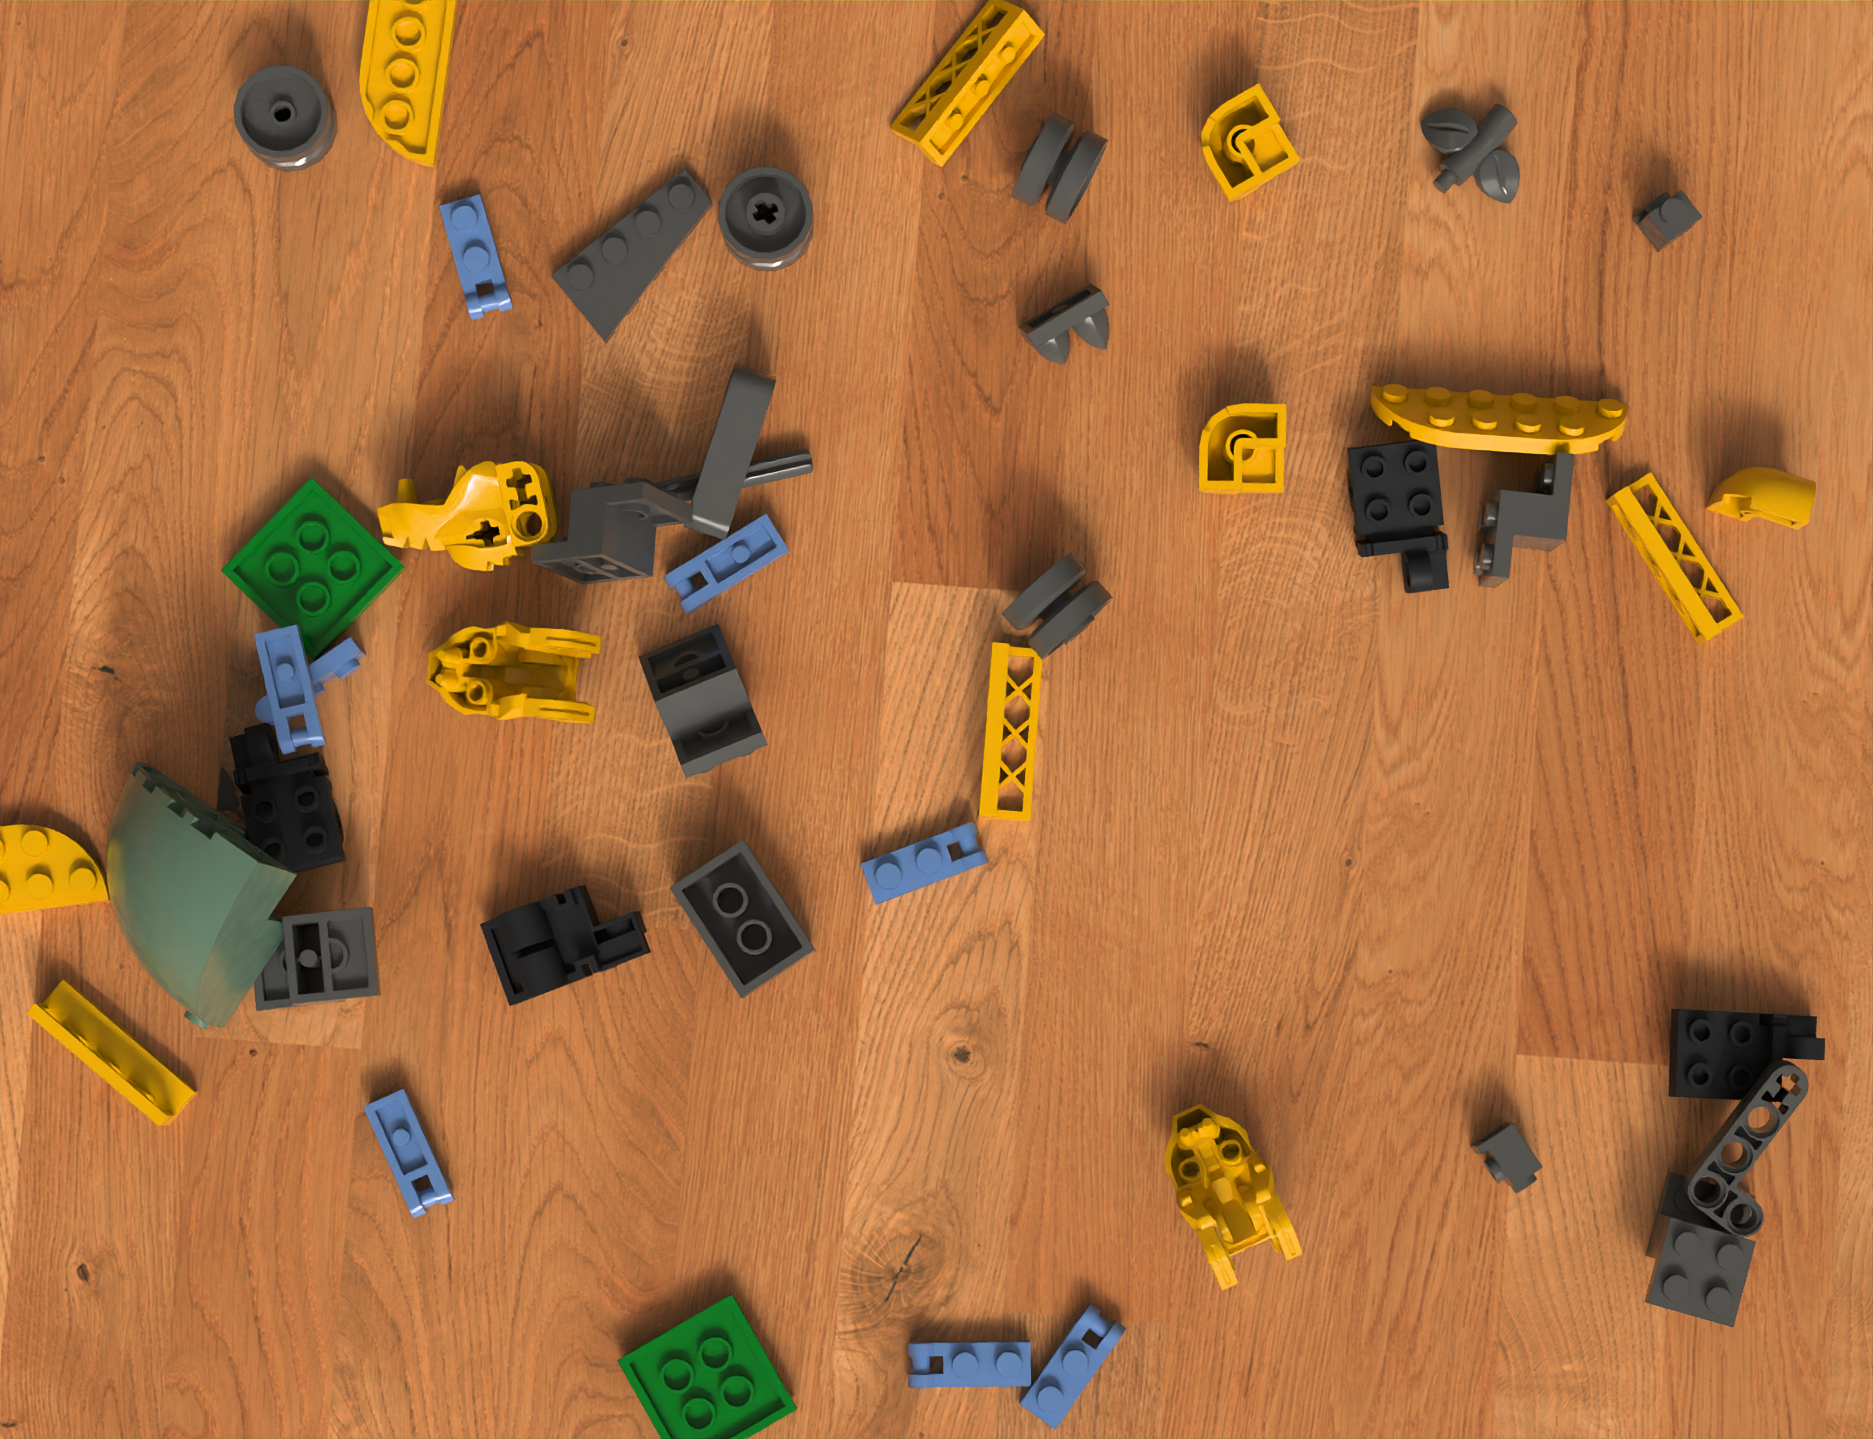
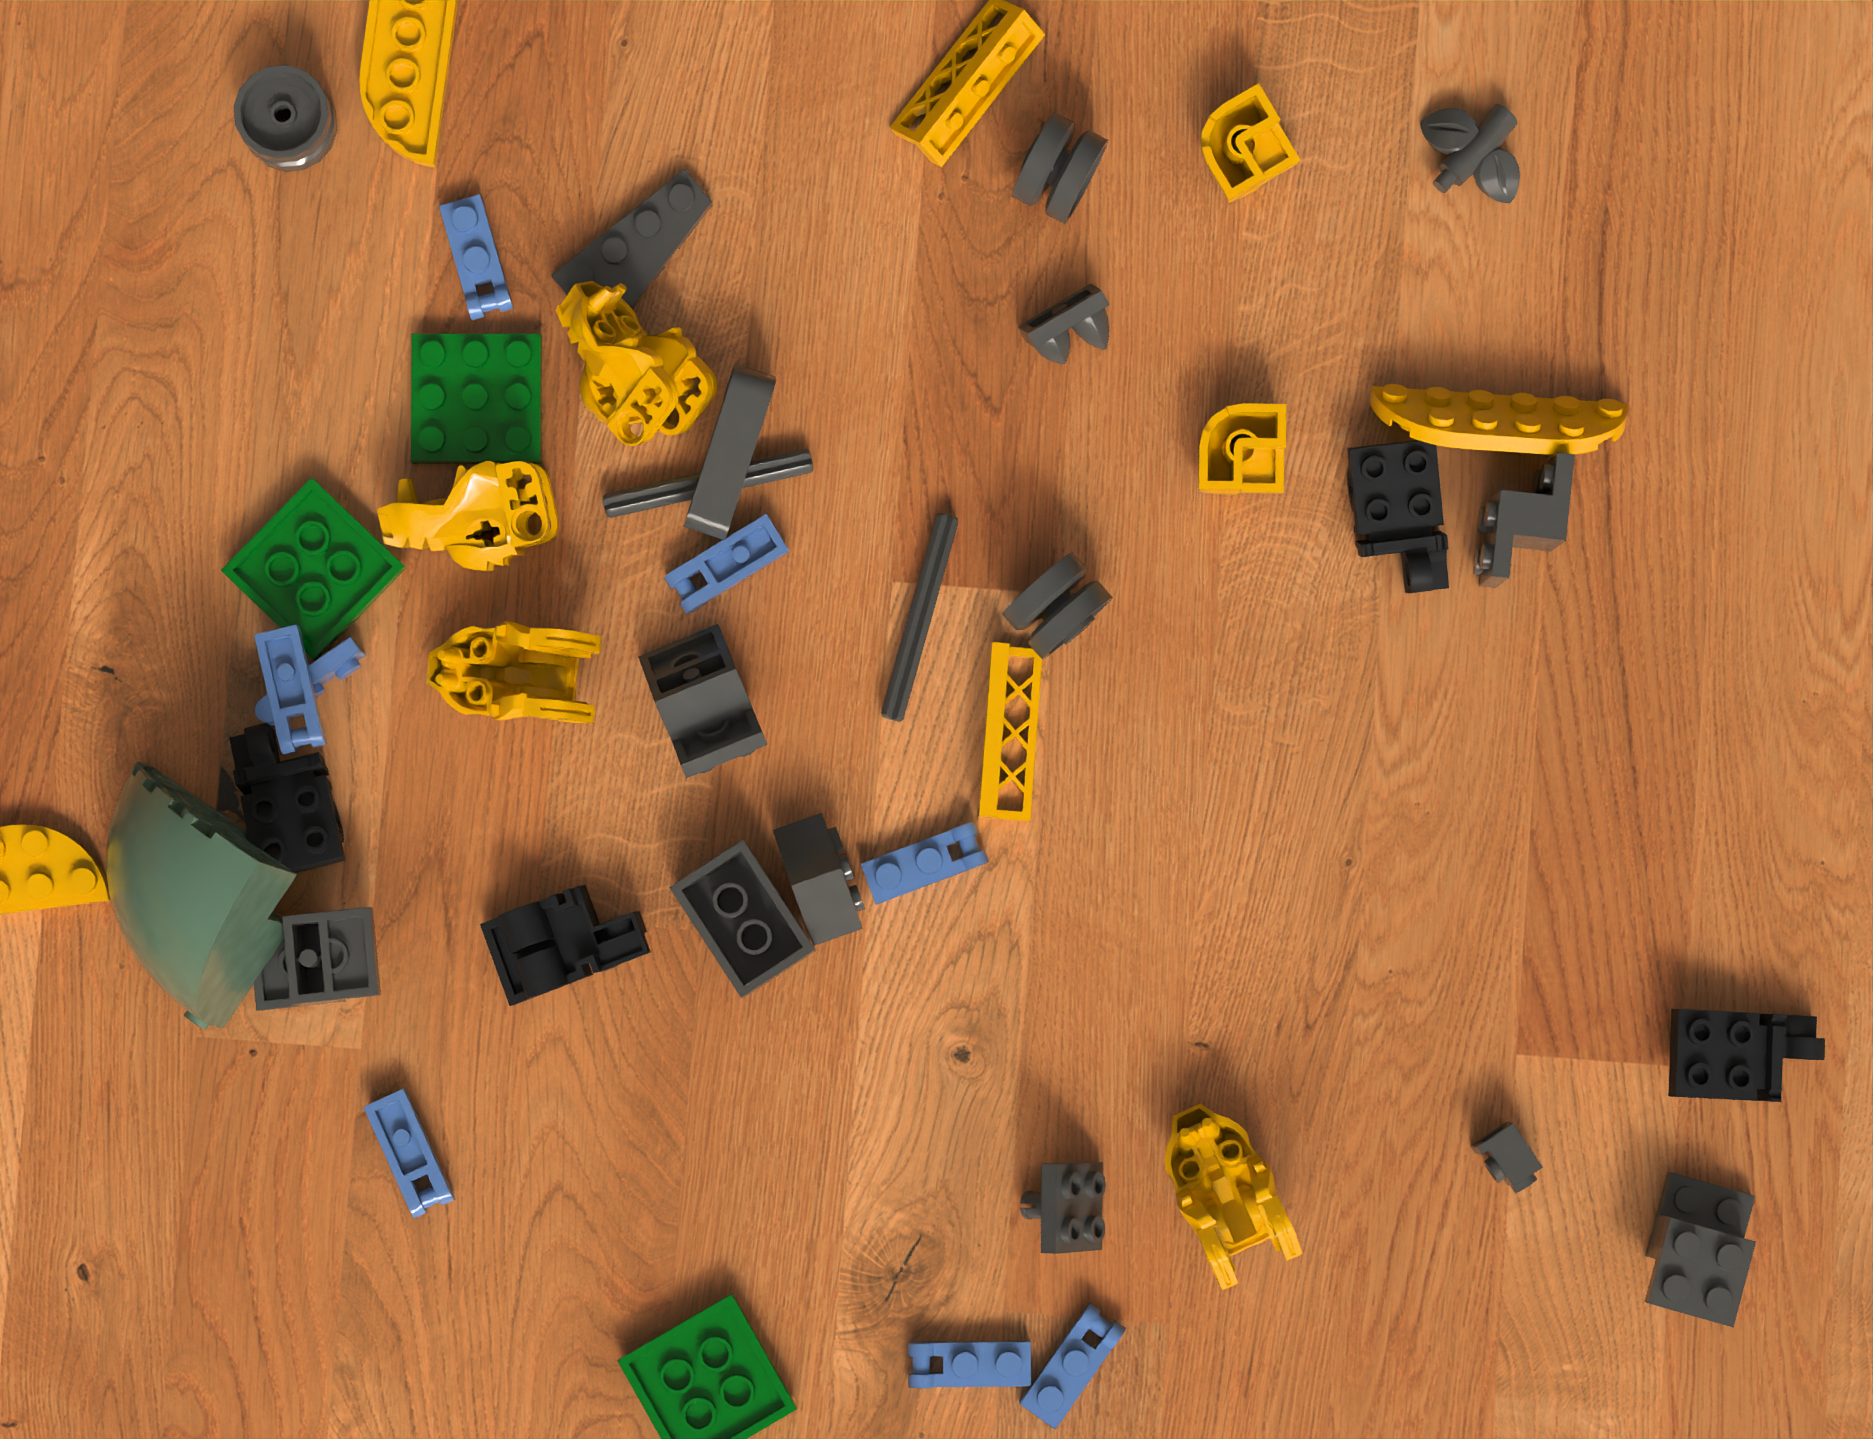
yellow fence [26,980,198,1127] -> none
dark grey bracket [531,478,693,585] -> none
dark grey wheel [718,167,814,271] -> none
yellow fence [1606,472,1744,645] -> none
dark grey brick [1632,190,1702,252] -> none
dark grey beam [1683,1060,1809,1237] -> none
yellow brick [1706,466,1816,530] -> none
none -> green plate [411,334,542,464]
none -> yellow animal [556,281,717,446]
none -> dark grey brick [773,813,865,946]
none -> dark grey axle [881,513,958,722]
none -> dark grey plate [1020,1162,1106,1254]

